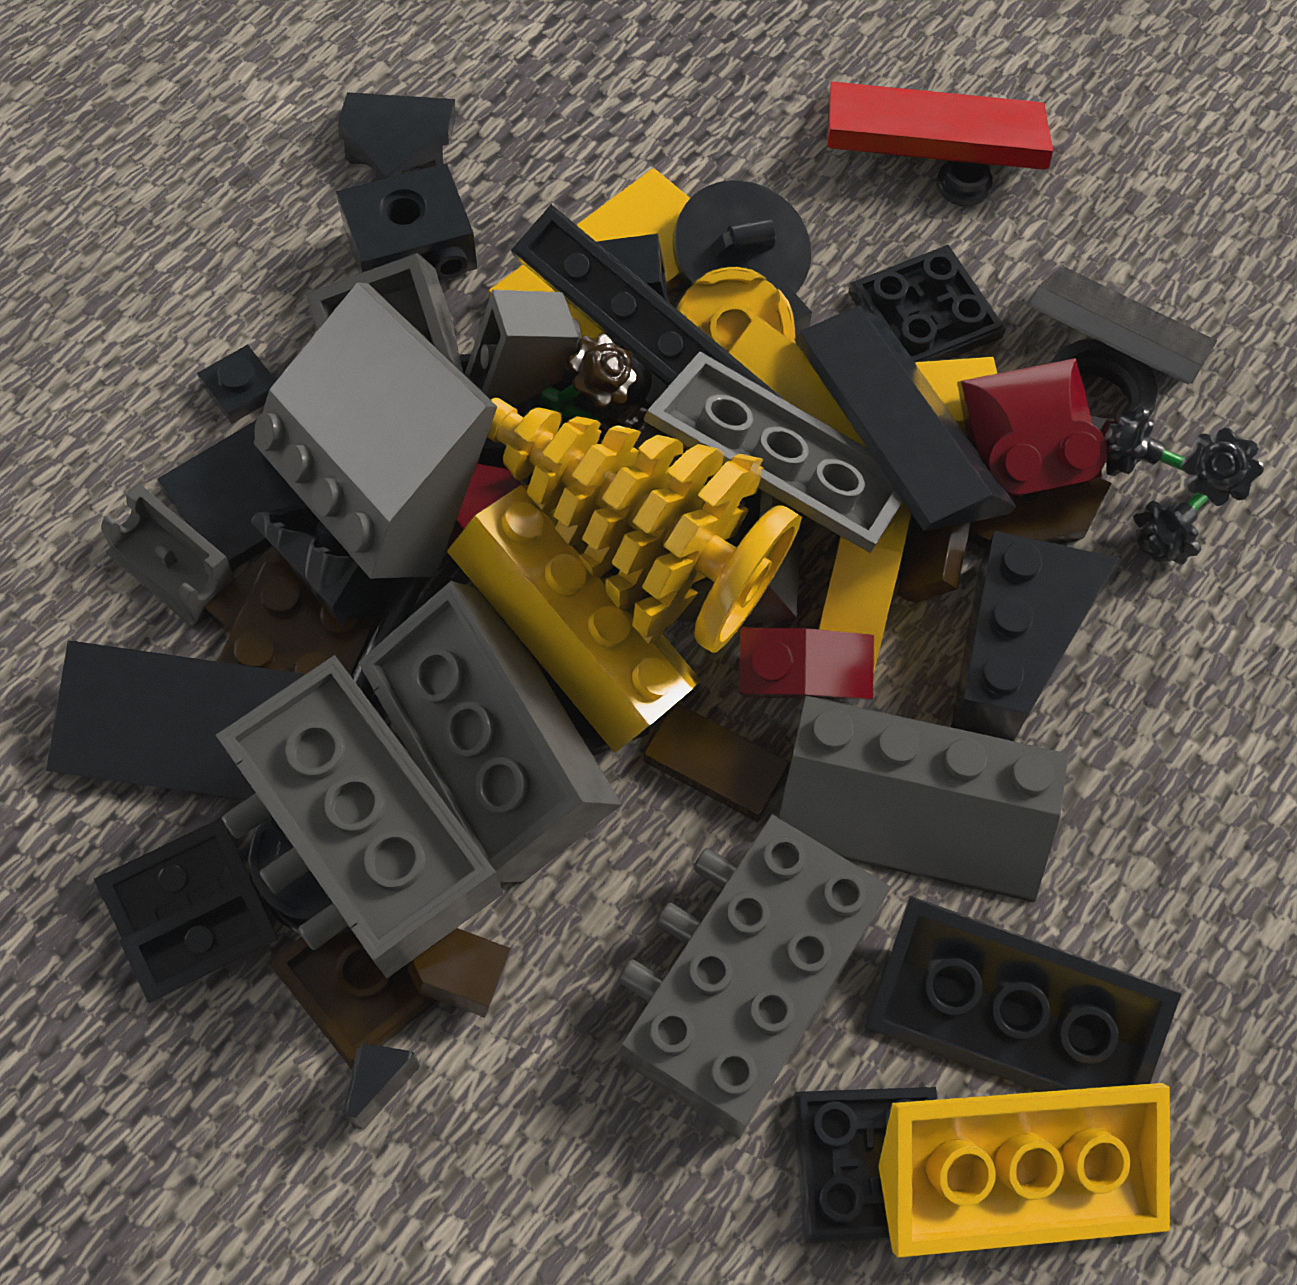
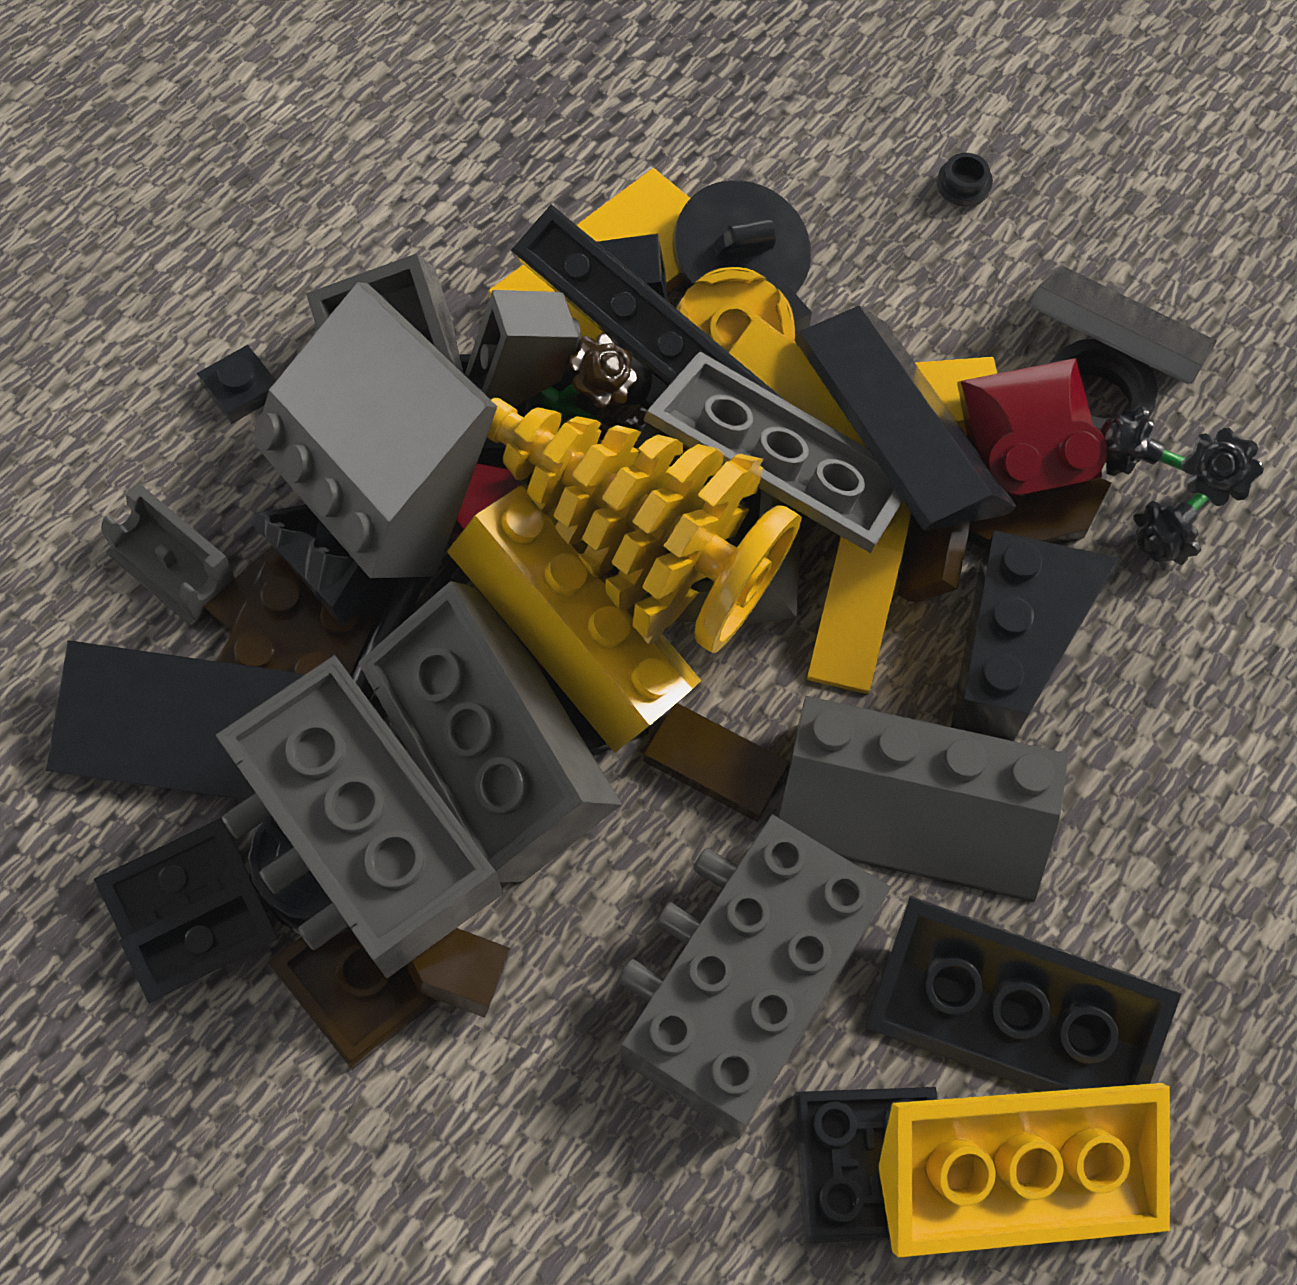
black tile [157,420,305,570] -> none
black brick [336,163,477,279] -> none
black slope [338,92,456,181] -> none
black slope [343,1043,420,1129] -> none
dark red slope [739,628,874,700] -> none
tile [827,81,1053,170] -> none
black tile [848,245,1006,362] -> none

